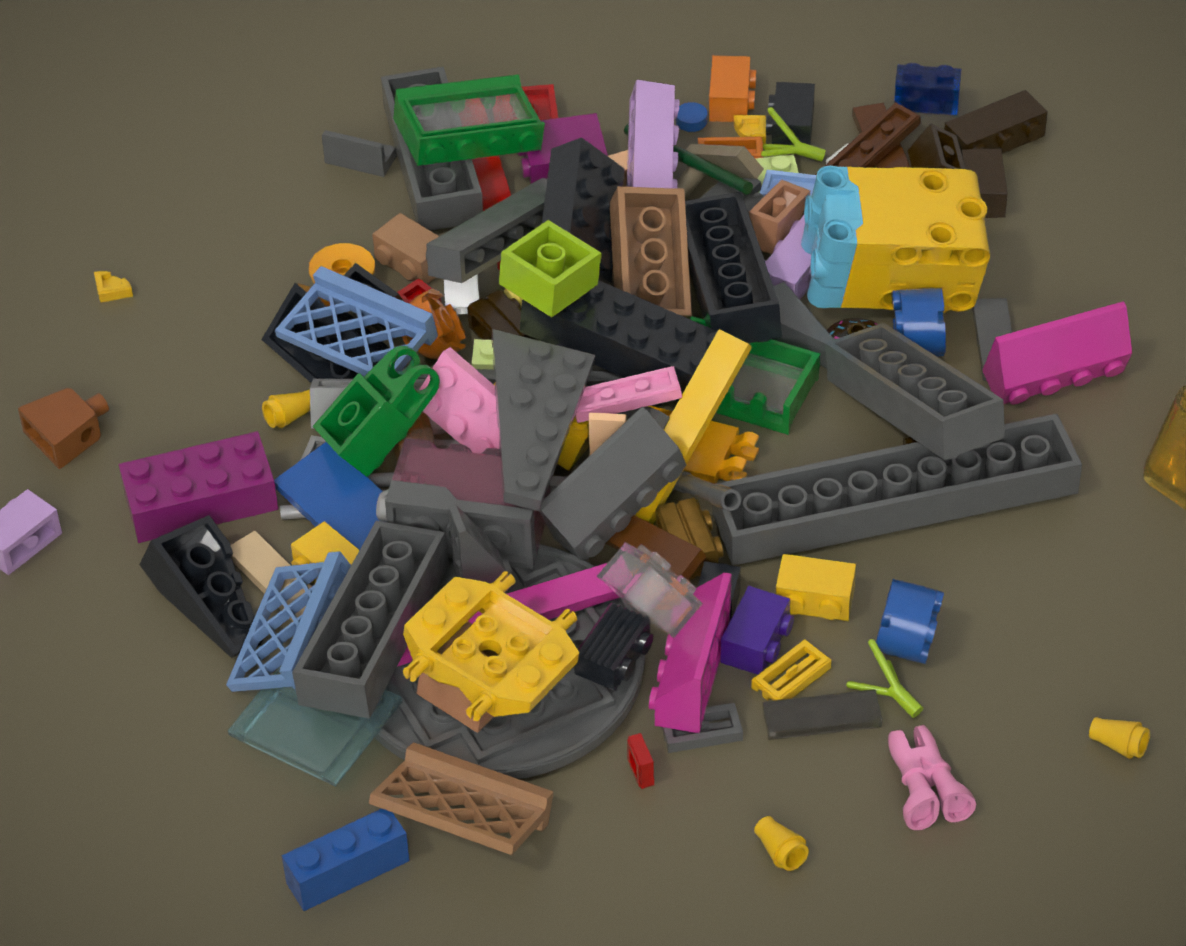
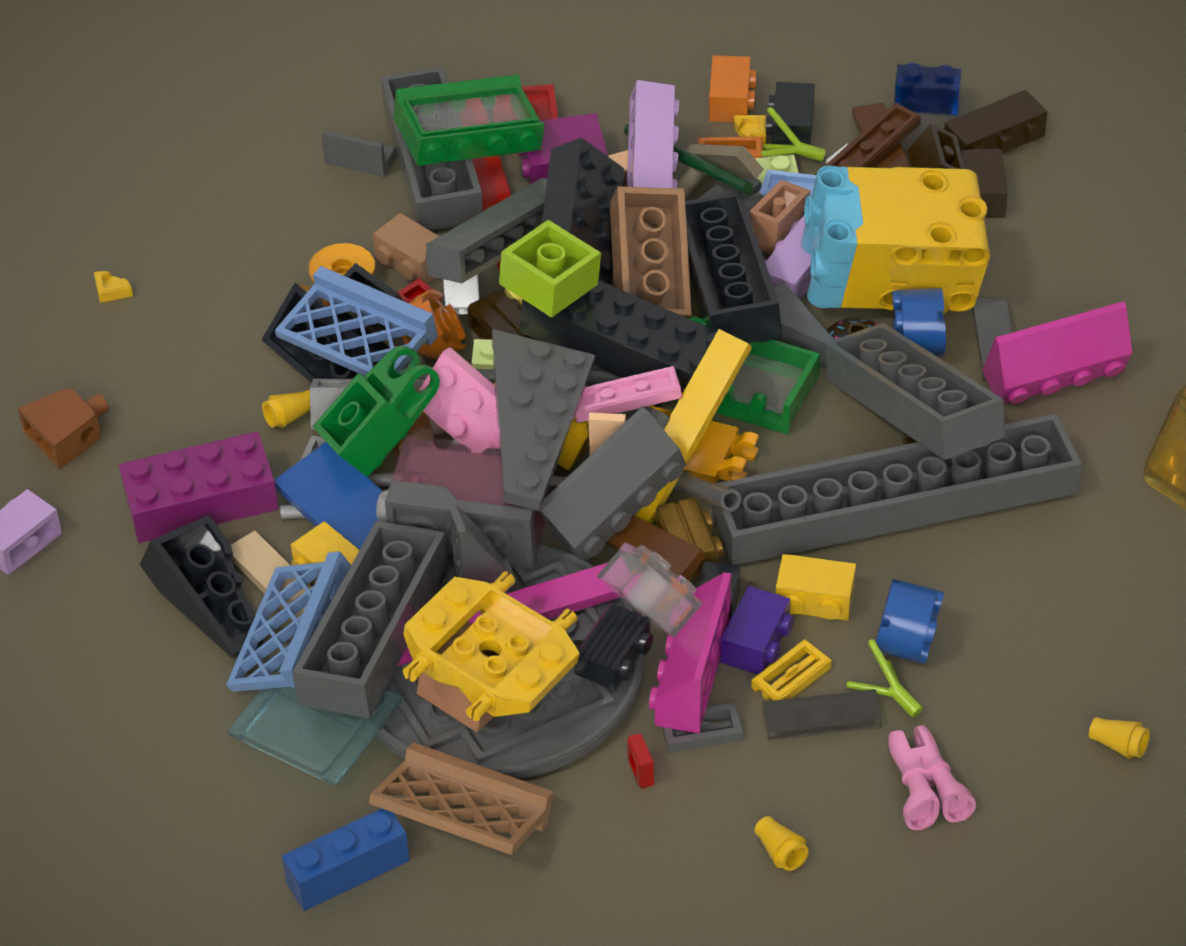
blue tile [676,102,707,132] -> none

